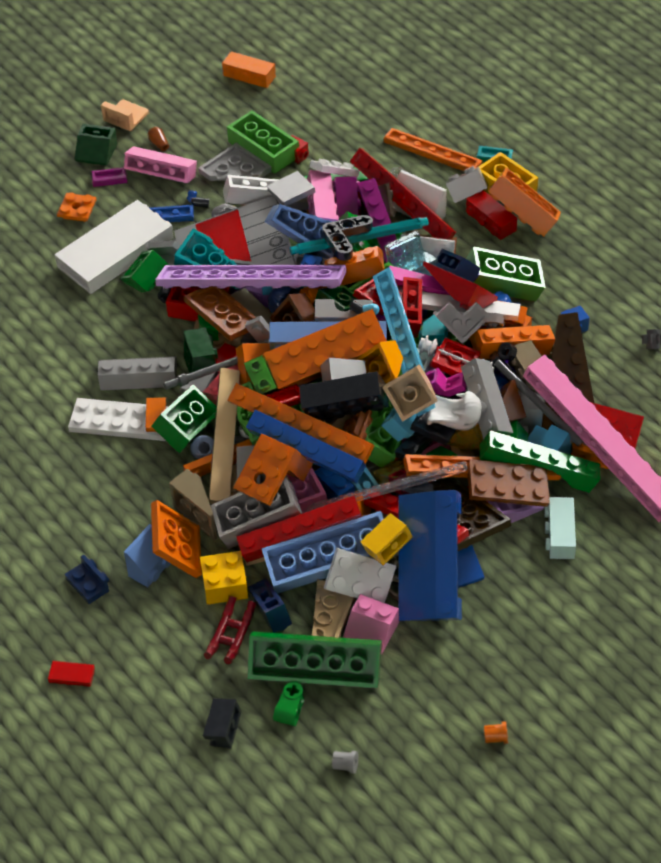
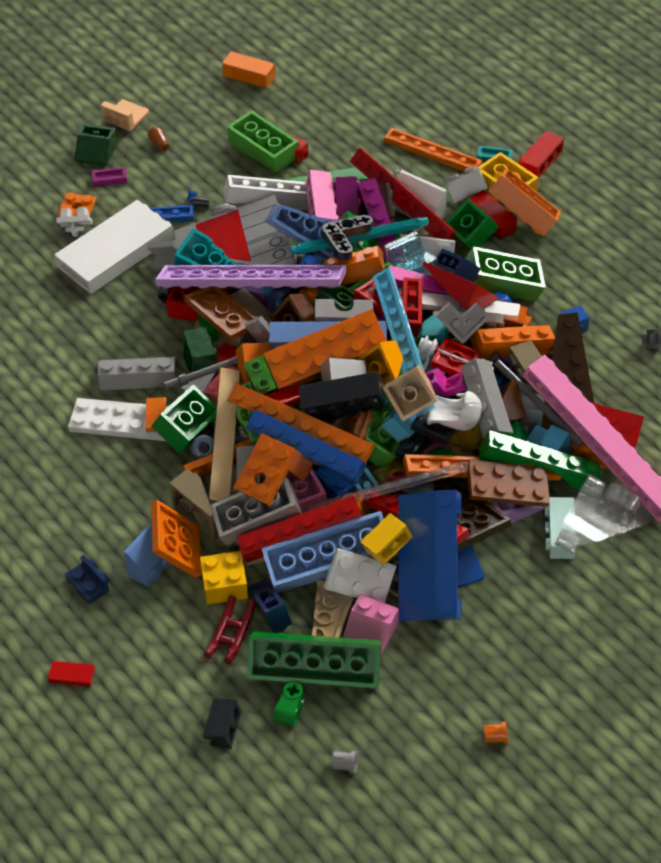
green slope [120,250,169,292] -> none
bright pink brick [124,146,197,183] -> none
light grey plate [198,143,272,181] -> none
tile [267,171,316,206] -> none
white plate [309,159,359,177] -> none
arm [349,301,379,315] -> none
black axle [498,342,517,361] -> none
none -> white hips [57,207,93,237]
none -> green brick [446,198,499,250]
none -> red brick [518,131,564,179]
none -> clear panel [554,475,652,554]

